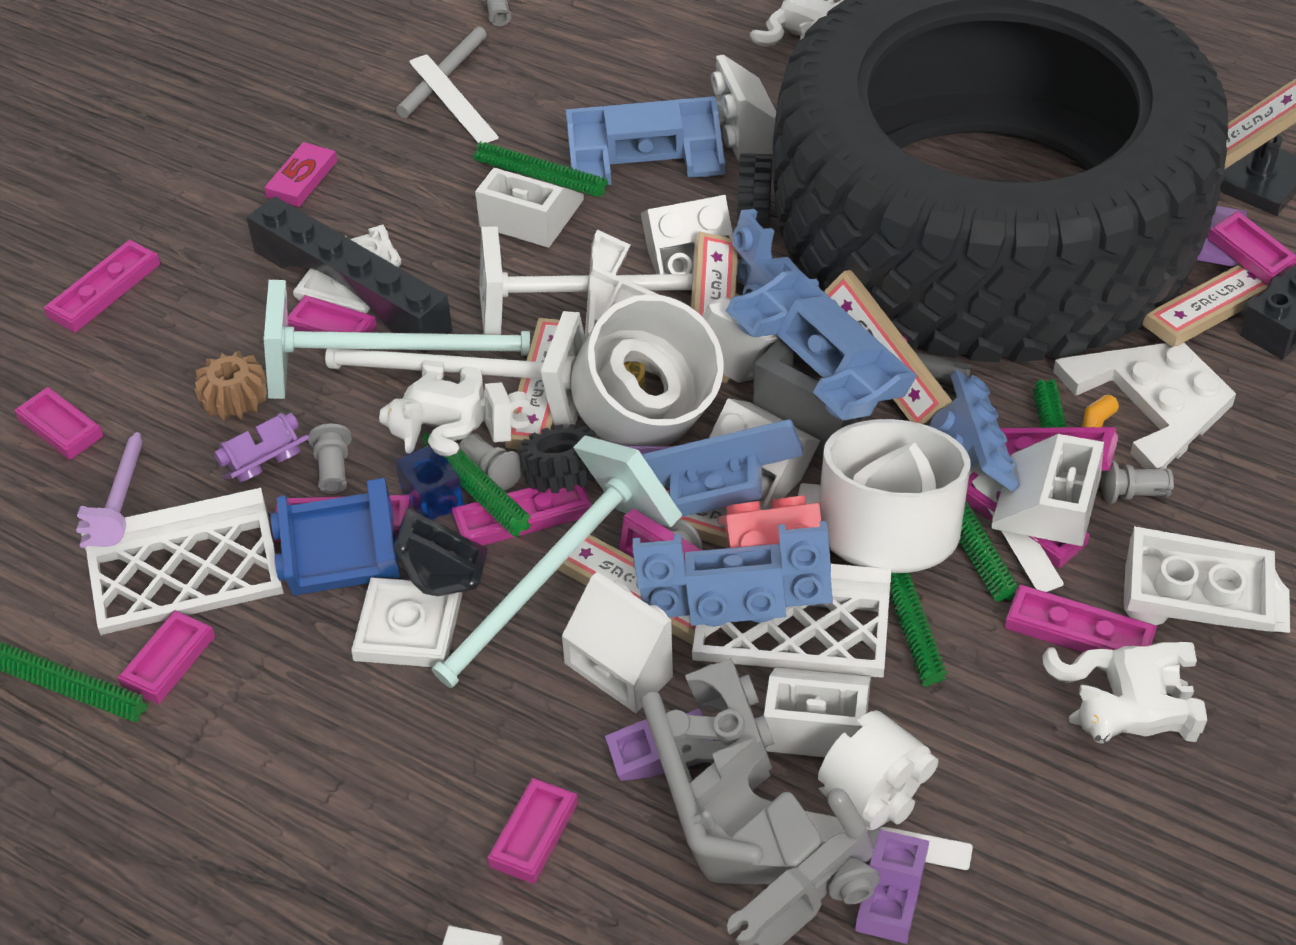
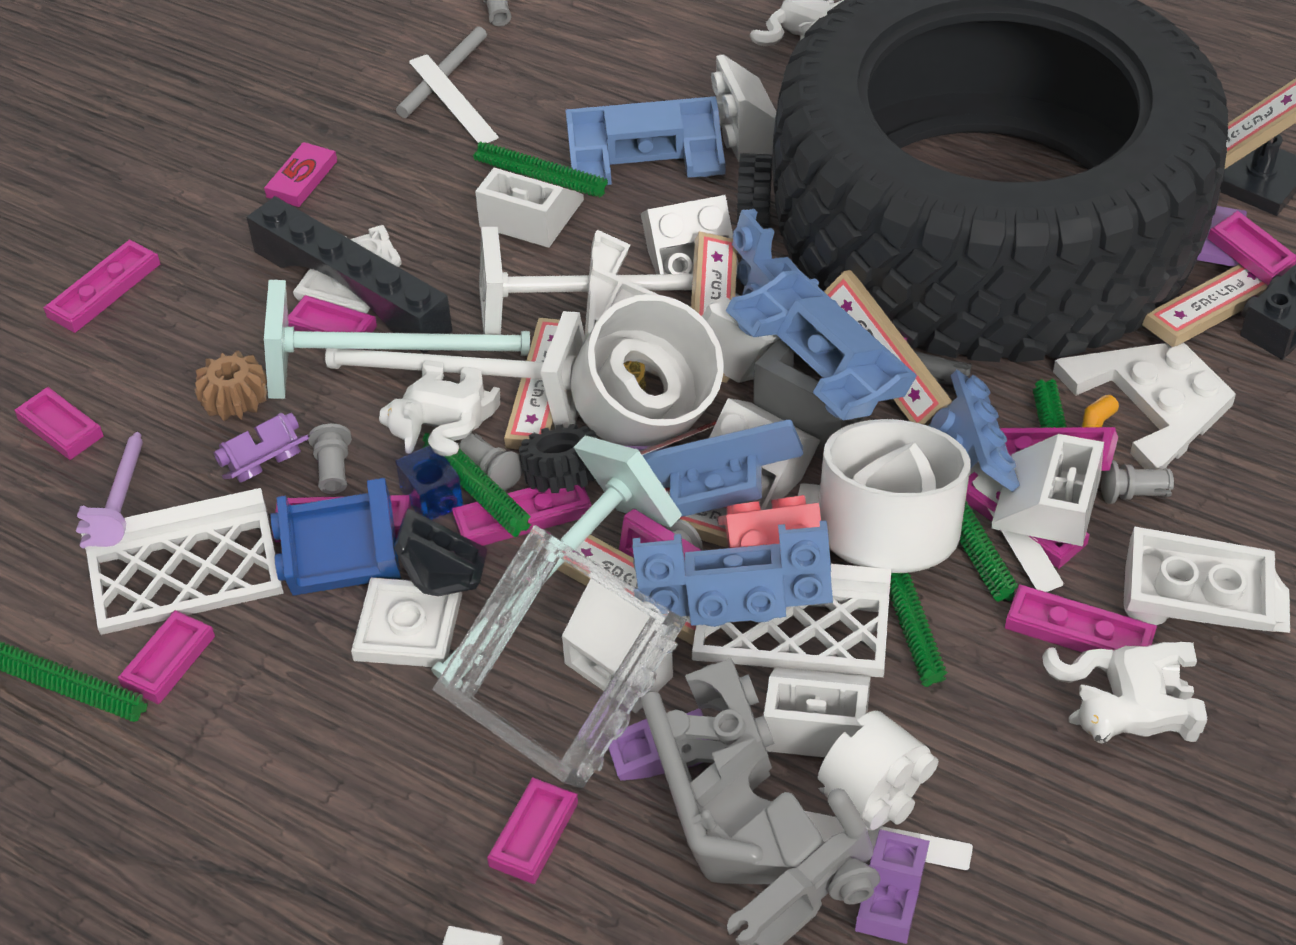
white tile [485,382,530,442] -> none
none -> clear window [432,524,687,788]
none -> sticker [639,420,717,455]

